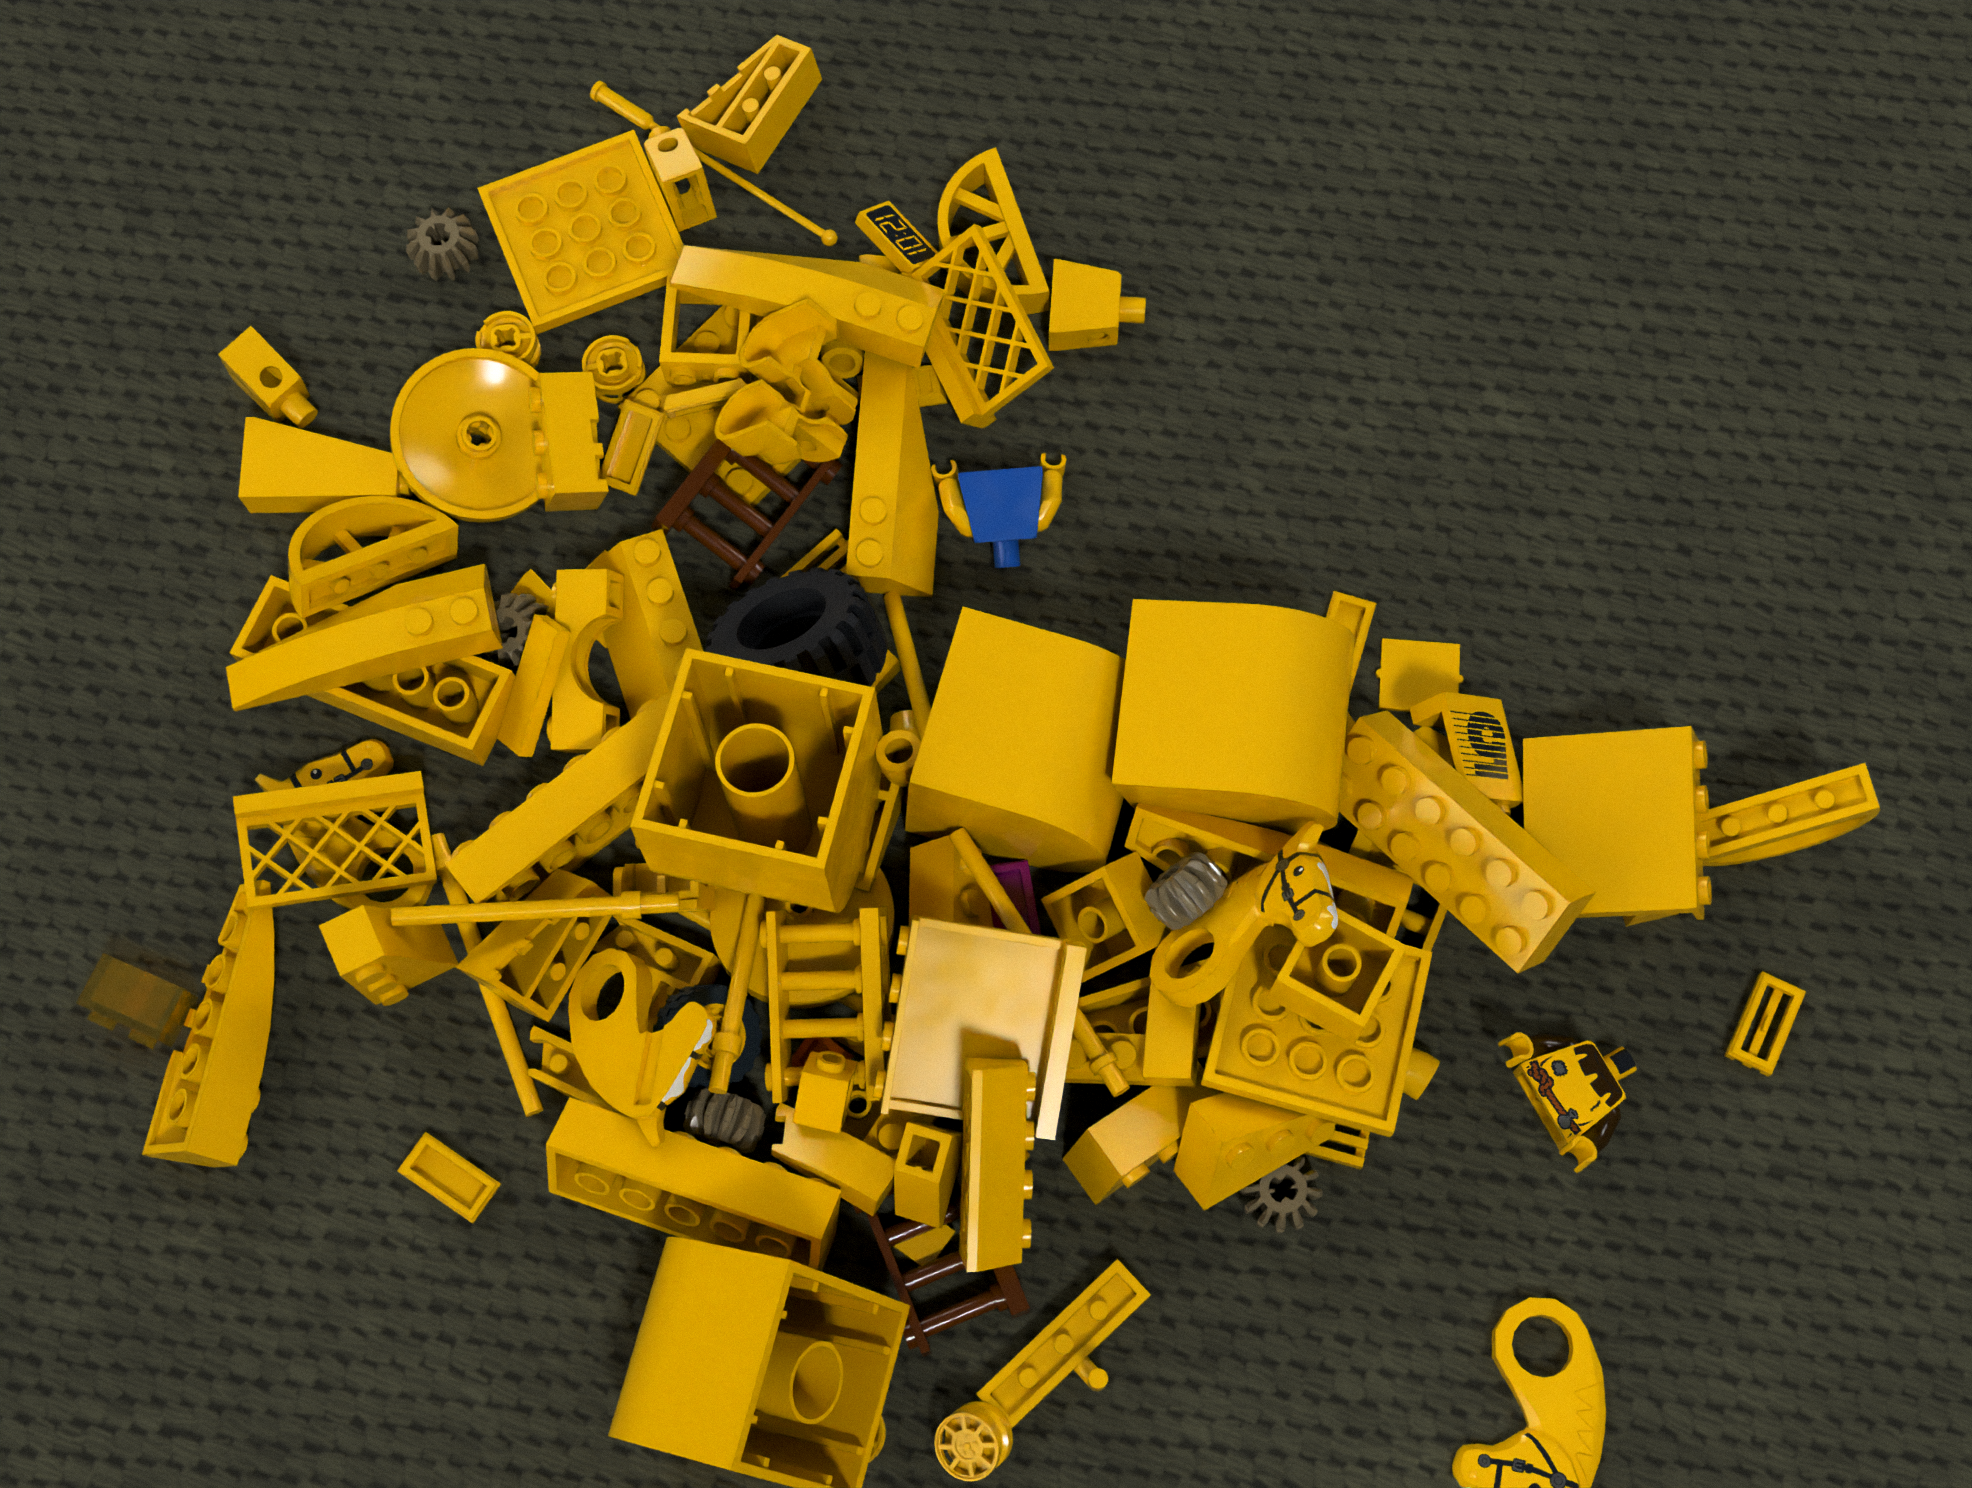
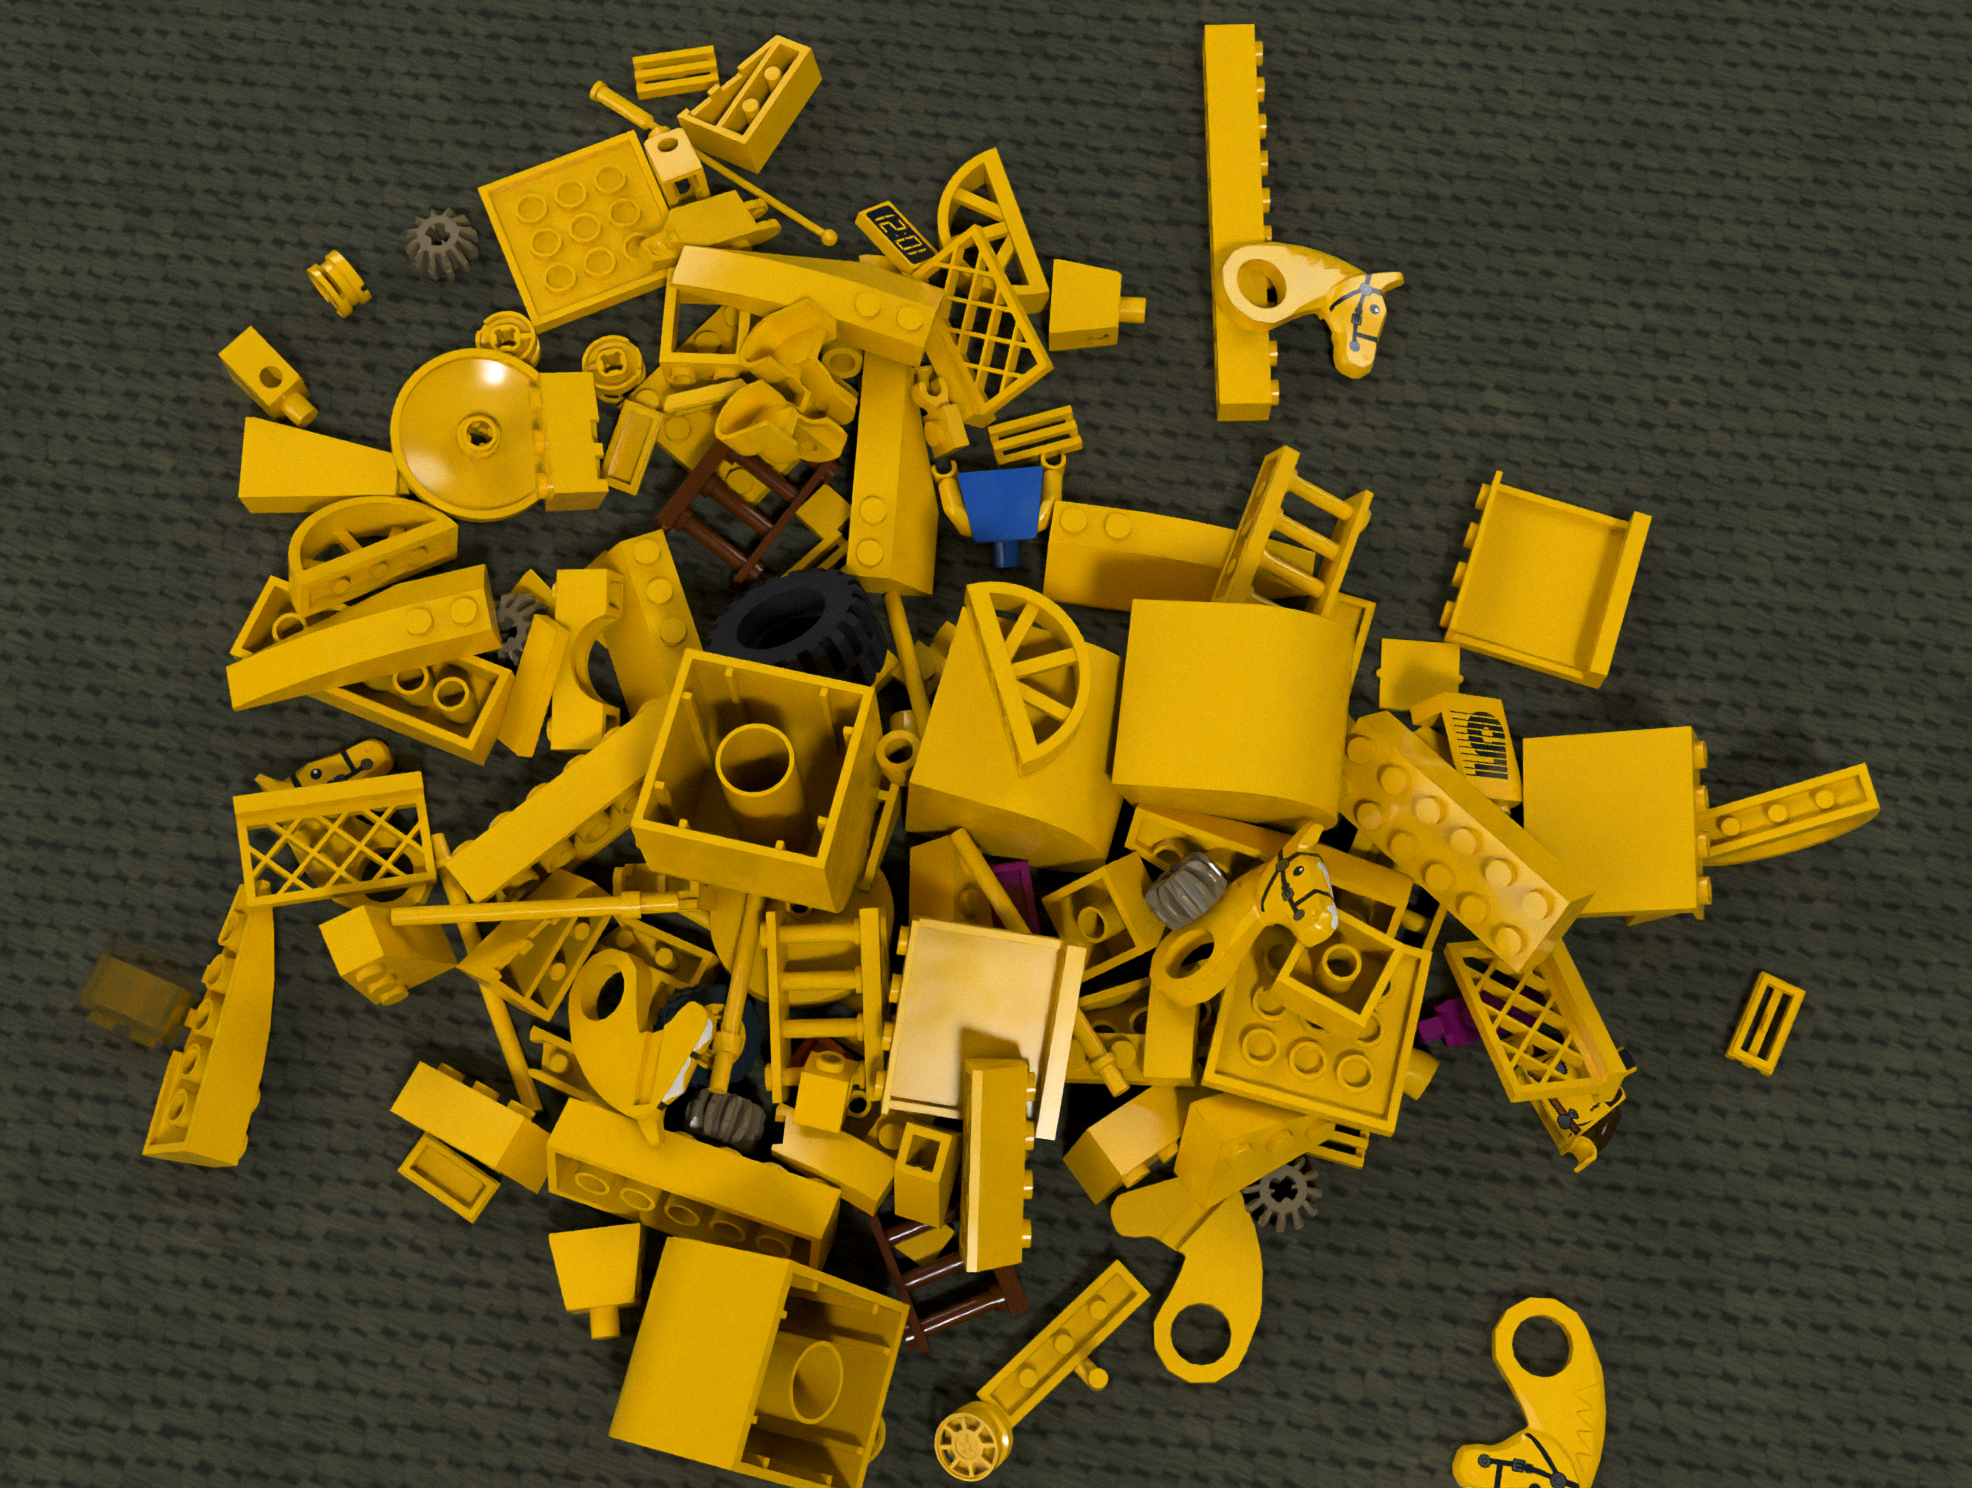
none -> yellow wheel [306,250,372,319]
none -> yellow wedge [390,1061,551,1194]
none -> yellow torso [549,1223,647,1340]
none -> yellow tile [632,45,720,100]
none -> yellow hinge [638,190,781,271]
none -> yellow tile [795,484,851,540]
none -> yellow plate [891,621,956,702]
none -> yellow plate [911,377,970,459]
none -> yellow window [964,581,1092,778]
none -> yellow tile [987,405,1083,470]
none -> yellow wedge [1043,500,1316,612]
none -> yellow animal [1110,1177,1263,1384]
none -> yellow brick [1202,24,1279,421]
none -> yellow fence [1210,445,1374,619]
none -> yellow animal [1214,242,1404,379]
none -> magenta hinge [1415,980,1544,1048]
none -> yellow panel [1439,470,1652,689]
none -> yellow fence [1443,938,1627,1103]

